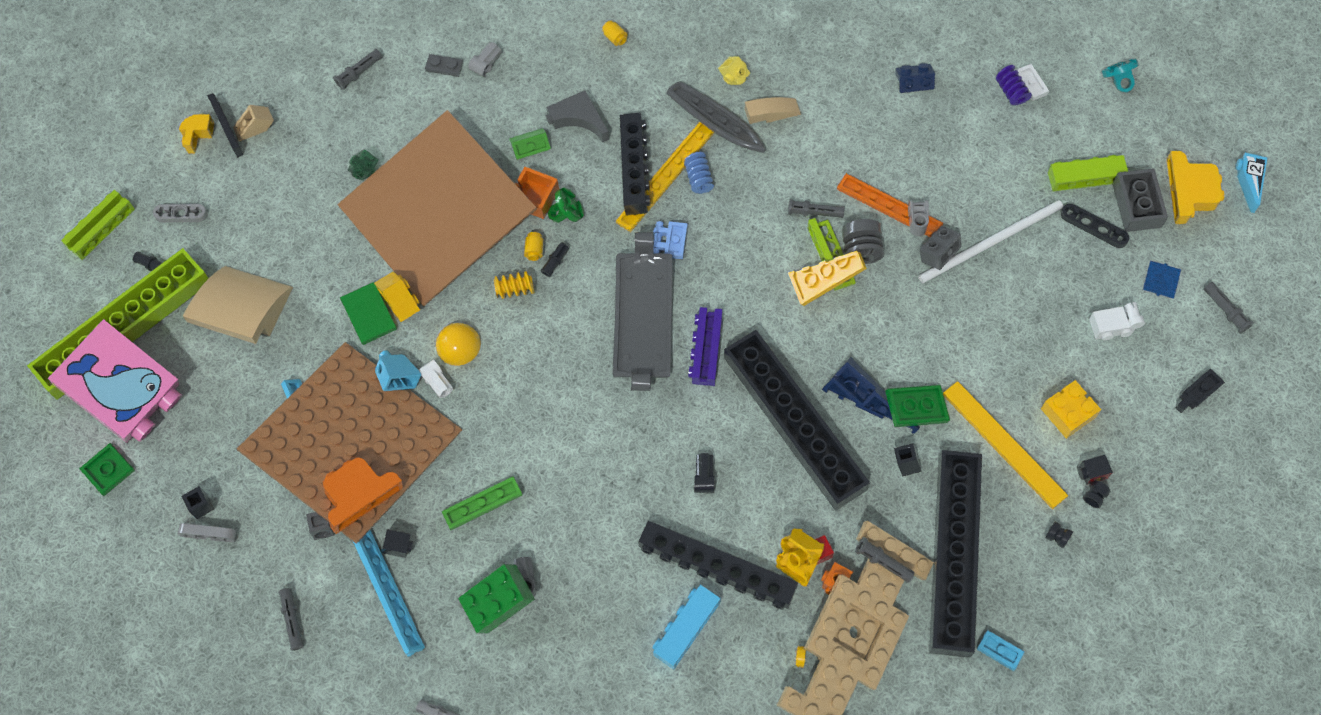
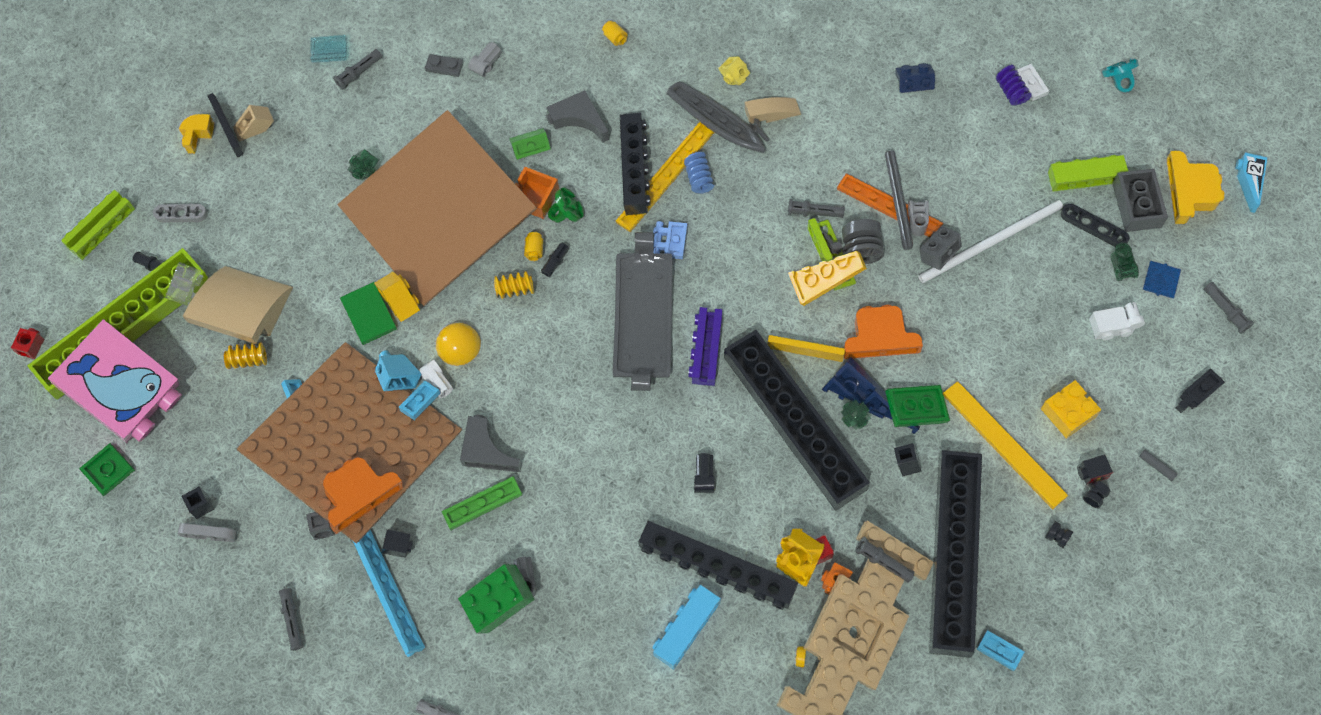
none -> red brick [11,328,44,359]
none -> clear brick [165,262,203,306]
none -> yellow piece [224,342,267,369]
none -> clear light blue plate [310,35,347,63]
none -> medium azure plate [399,381,440,421]
none -> dark grey arch [460,415,522,472]
none -> dark grey hand [749,118,770,142]
none -> yellow tile [767,335,845,362]
none -> dark grey hand [822,232,842,254]
none -> clear green brick [841,399,871,430]
none -> orange brick [844,305,923,359]
none -> dark grey axle [885,150,913,250]
none -> clear green piece [1110,243,1139,281]
none -> dark grey piece [1139,449,1178,481]

